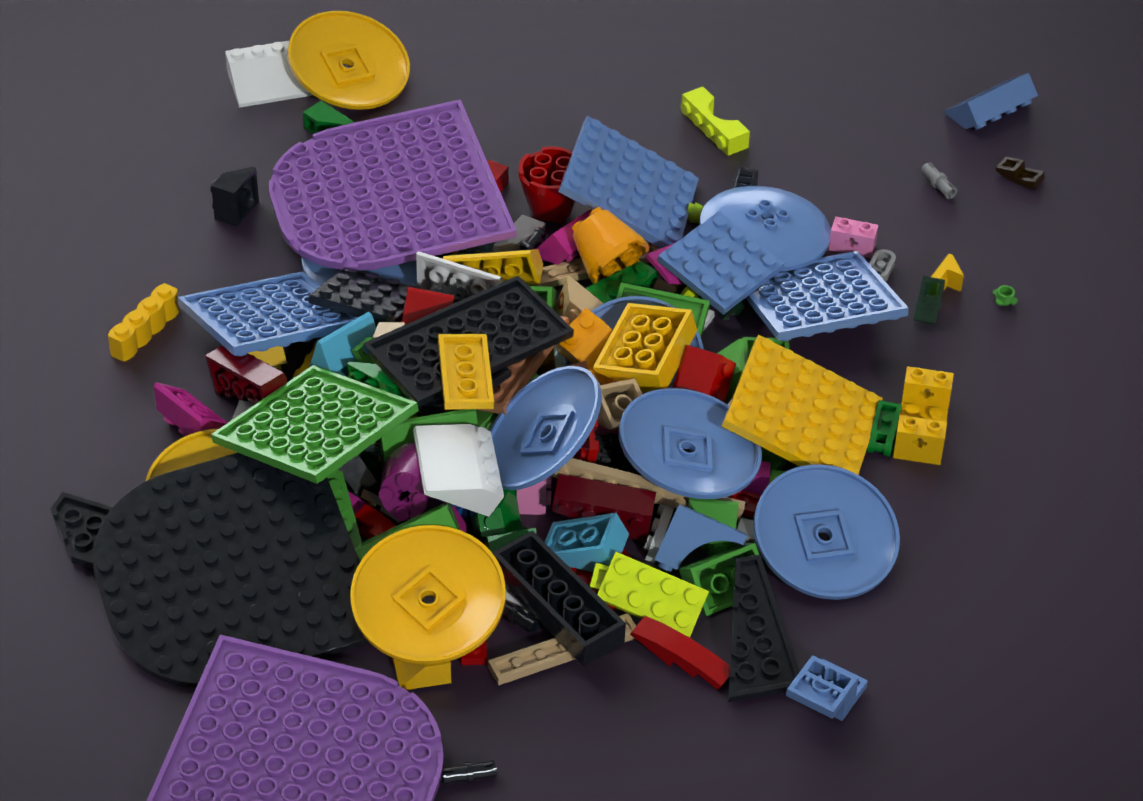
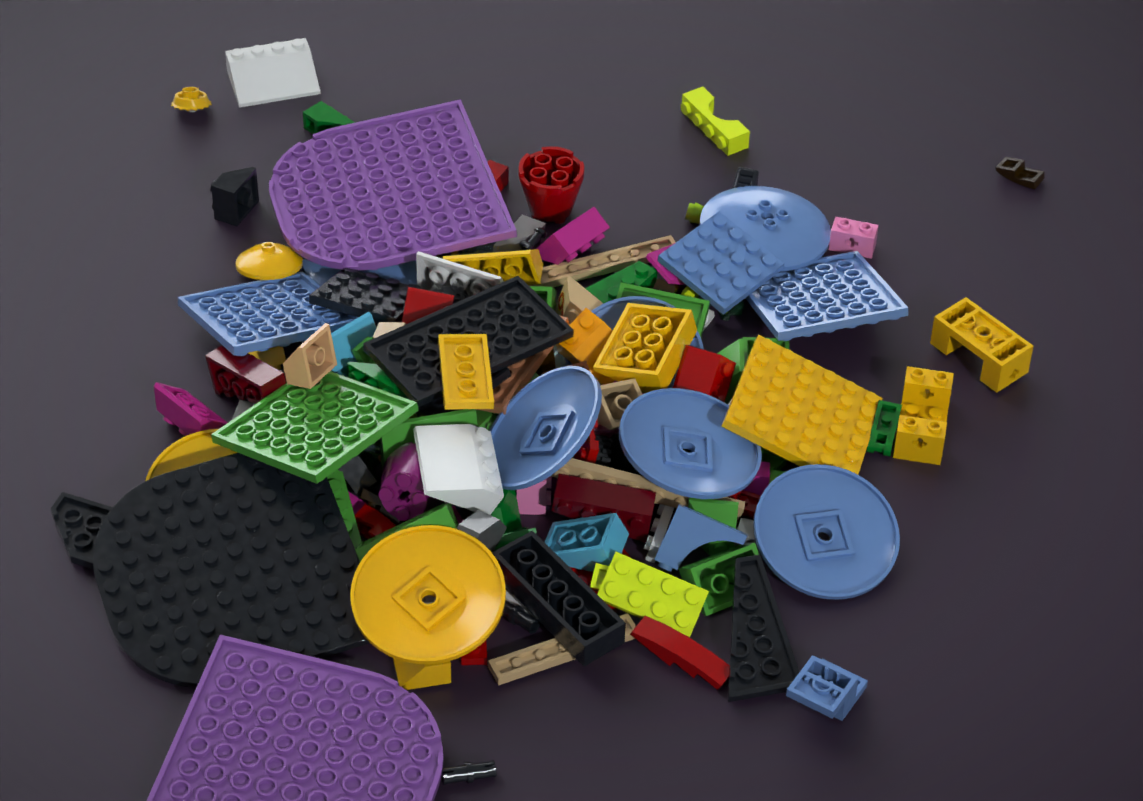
yellow brick [108,283,180,362] -> none
yellow dish [288,11,410,110] -> none
medium blue plate [558,116,699,248] -> none
light orange cone [572,207,649,284] -> none
light grey plate [869,249,896,282] -> none
clear green slope [913,275,945,325] -> none
light grey pin [921,162,957,199] -> none
yellow slope [927,254,964,298] -> none
medium blue slope [944,73,1038,130] -> none
bright green plate [993,285,1018,306] -> none
none -> yellow piece [171,87,212,112]
none -> yellow dish [236,242,303,280]
none -> light nougat slope [283,323,337,389]
none -> dark grey slope [457,510,507,552]
none -> yellow plate [930,297,1034,393]

